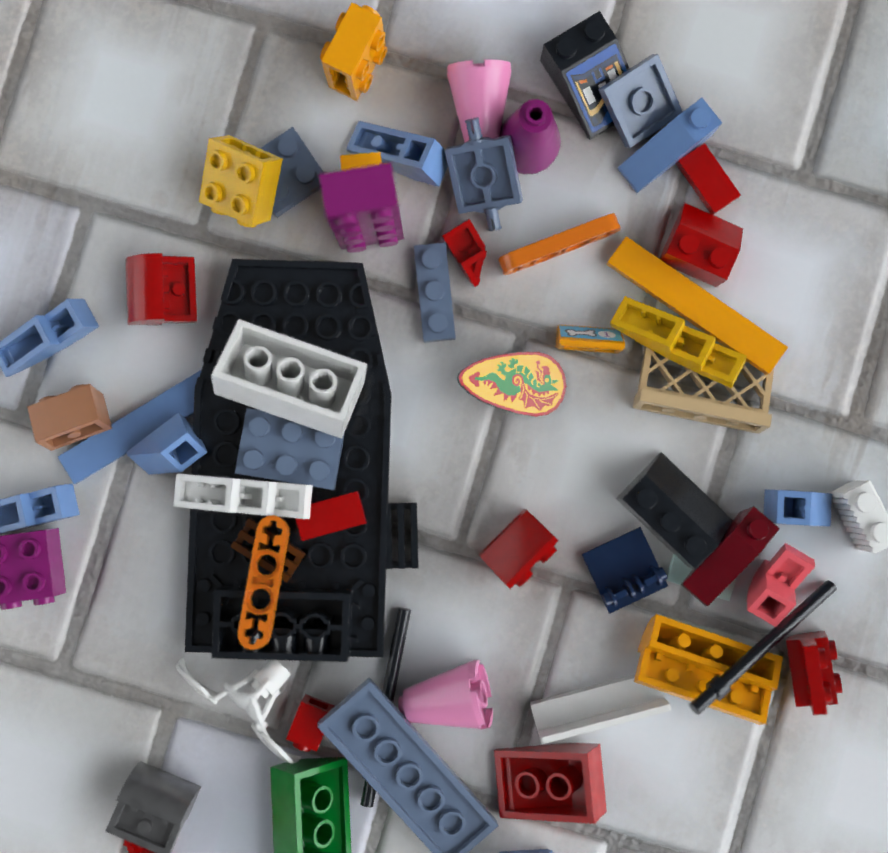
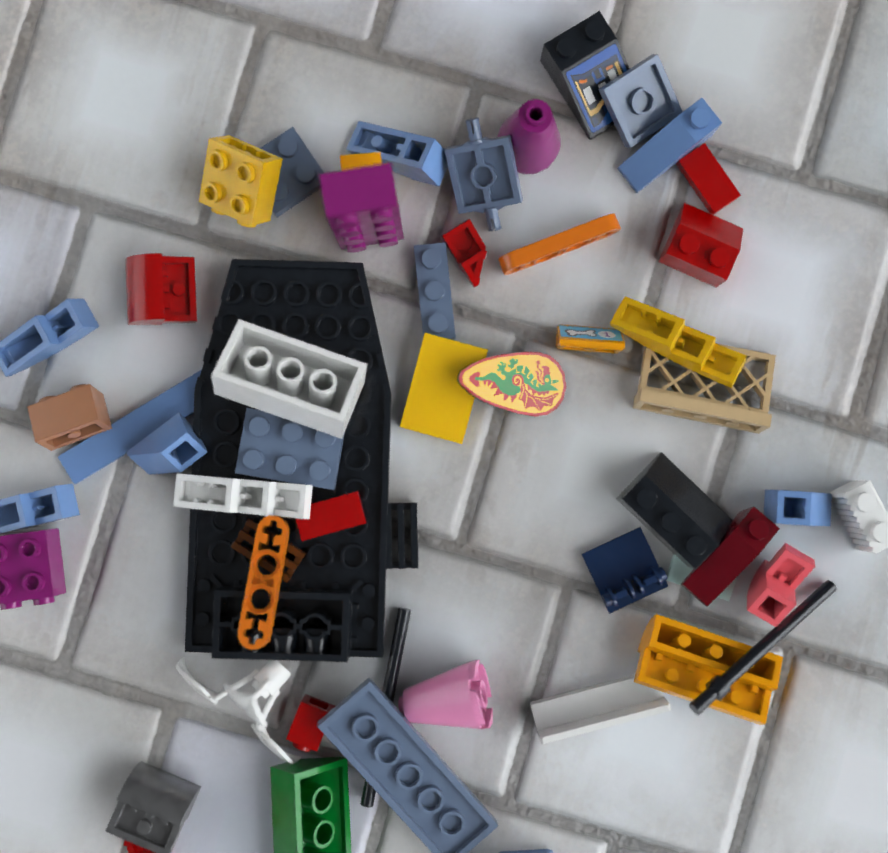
light orange brick [320,2,388,101] -> none
bright pink cone [447,59,512,143] -> none
red slope [479,509,559,589] -> none
red slope [494,743,607,824] -> none
light orange tile [606,236,788,375] -> none
red brick [786,631,842,715] -> none
none -> yellow tile [400,332,488,444]

